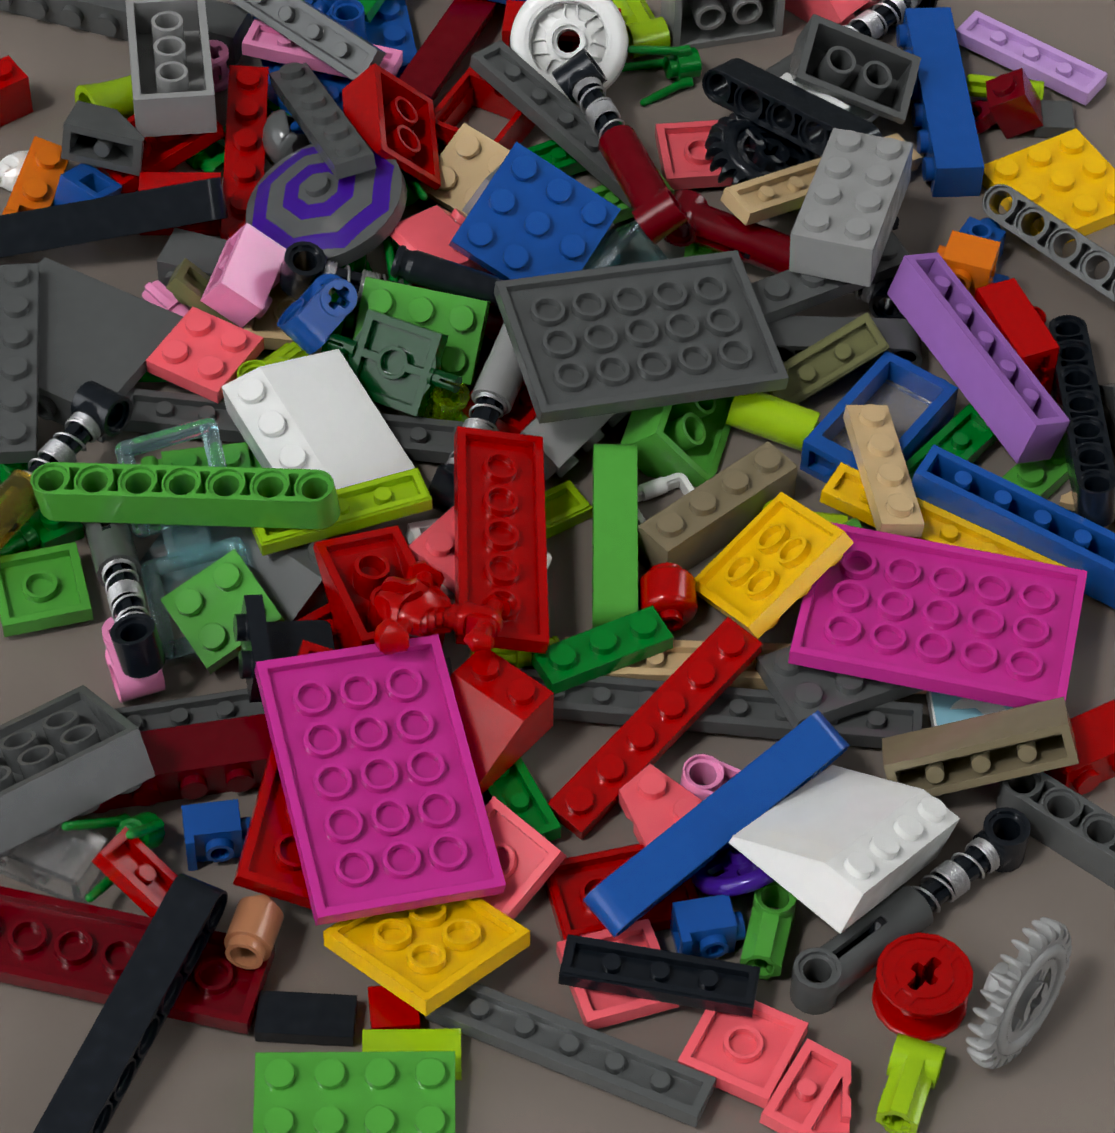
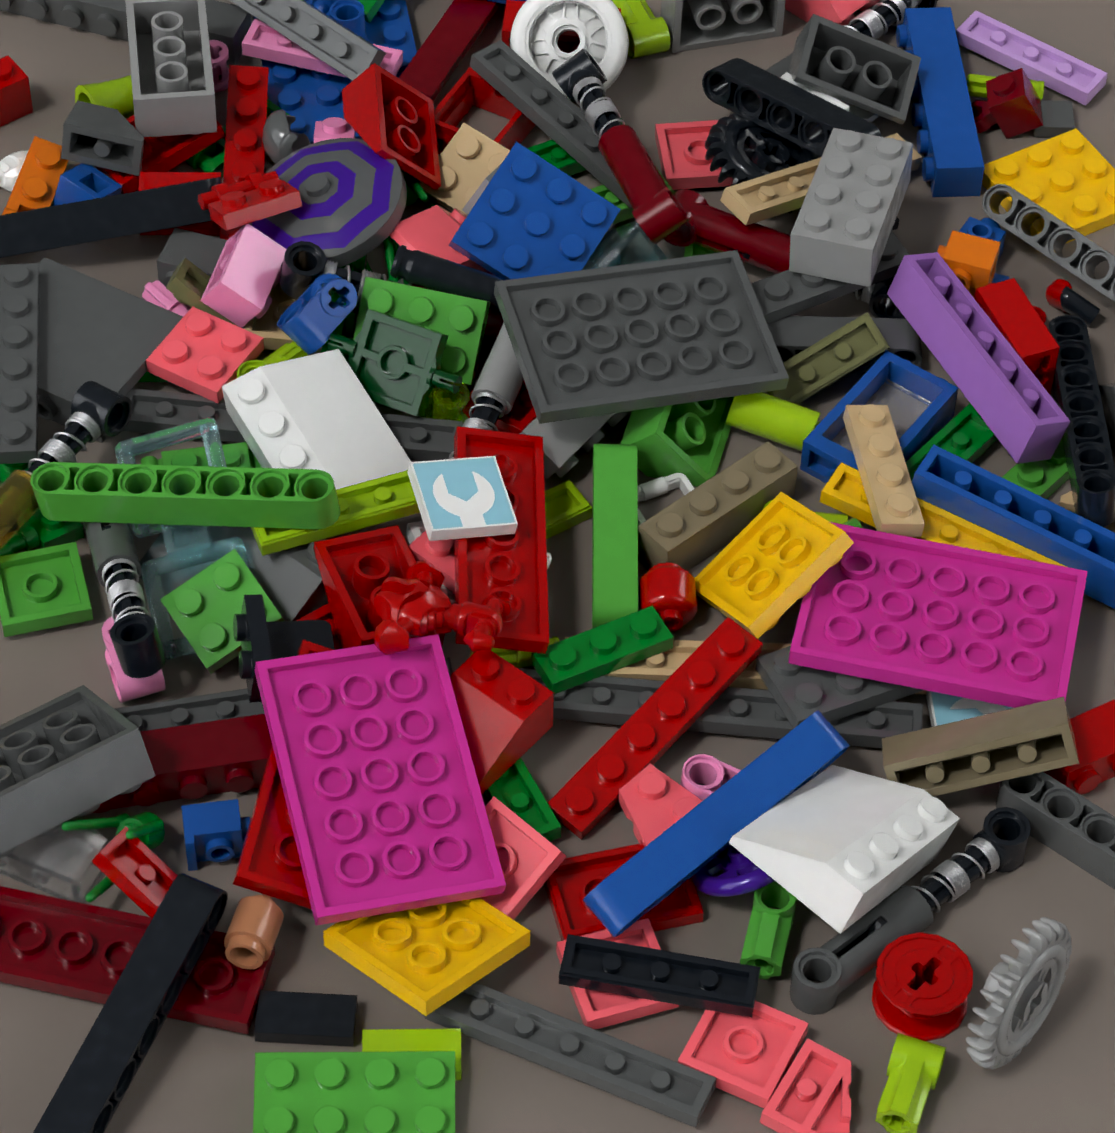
dark grey plate [269,63,376,180] -> none
red tile [368,986,420,1029] -> none
green plant [622,45,702,106] -> none
blue brick [670,895,746,959] -> none
none -> red plate [198,171,302,231]
none -> tile [407,456,518,541]
none -> black arm [1045,279,1100,326]

